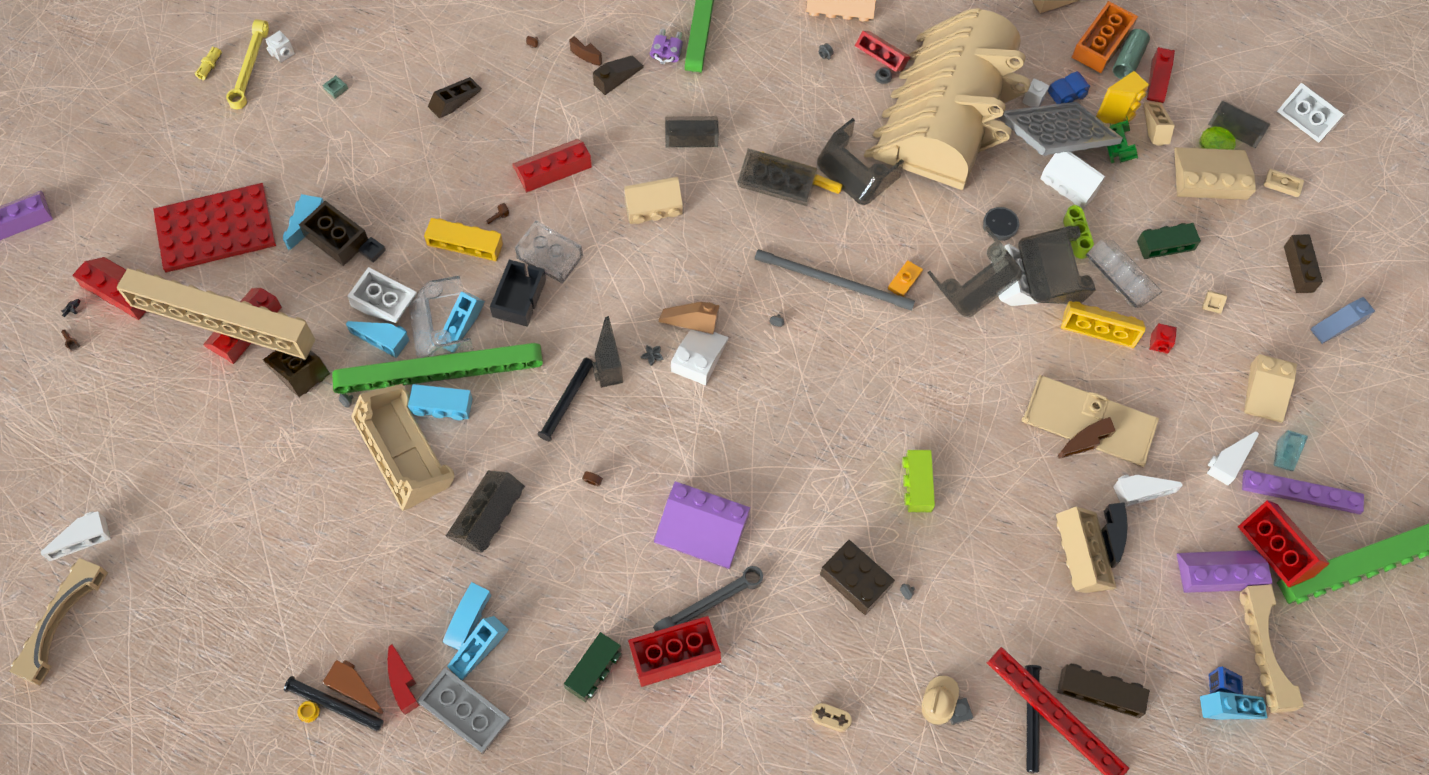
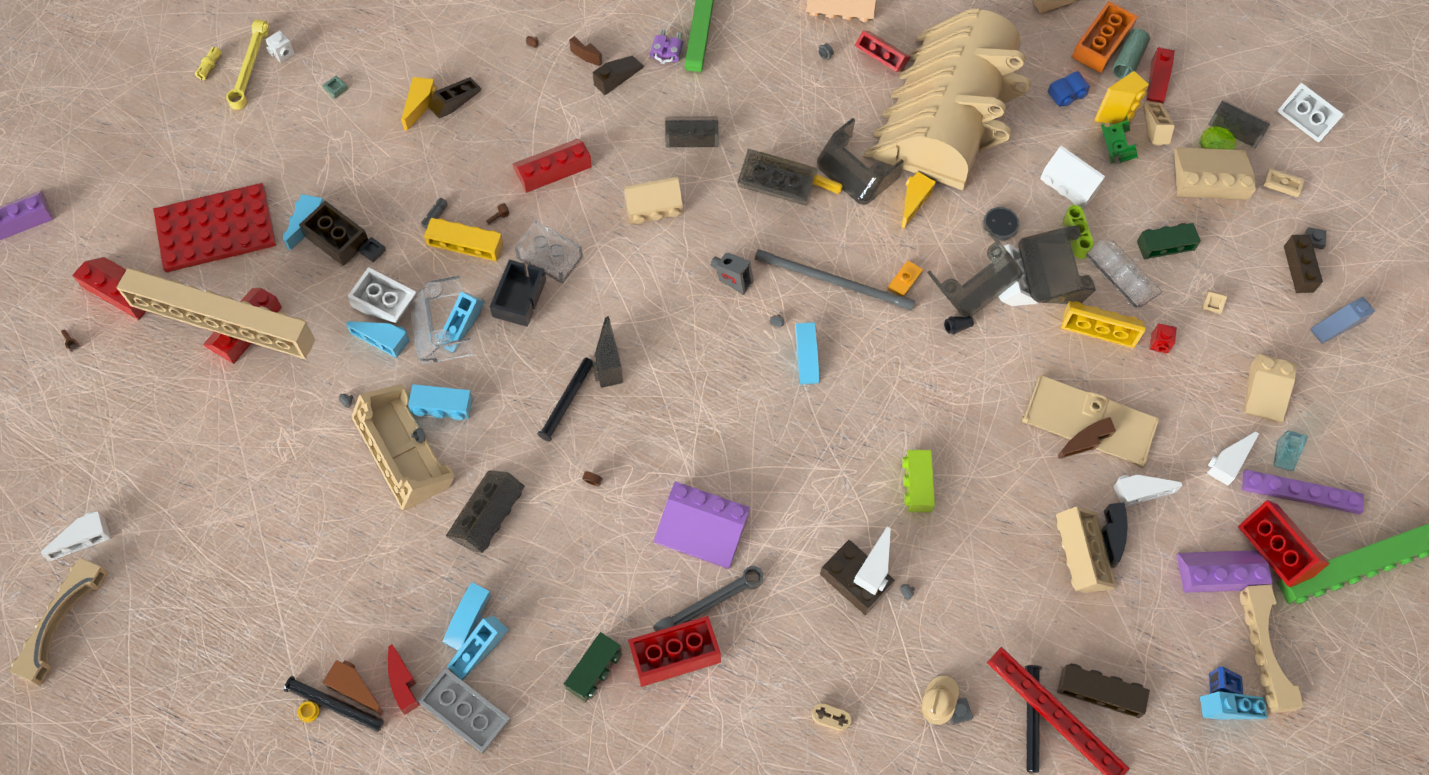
black plant [61,299,81,317] -> none
dark brown slope [263,350,330,397] -> none
bright green beam [332,343,543,394] -> none
dark grey plant [641,345,663,366] -> none
medium nougat slope [659,302,720,334] -> none
white slope [671,329,729,385] -> none
dark grey plate [875,67,892,84] -> none
light grey plate [998,102,1122,156] -> none
white brick [1022,78,1049,107] -> none
none -> yellow slope [401,77,438,130]
none -> dark grey rock [411,428,426,444]
none -> dark grey axle [421,198,447,229]
none -> dark grey torso [710,253,754,295]
none -> medium azure slope [795,322,819,384]
none -> white slope [854,526,891,595]
none -> yellow slope [901,171,936,228]
none -> black cone [944,316,974,335]
none -> dark grey plate [1305,227,1326,249]

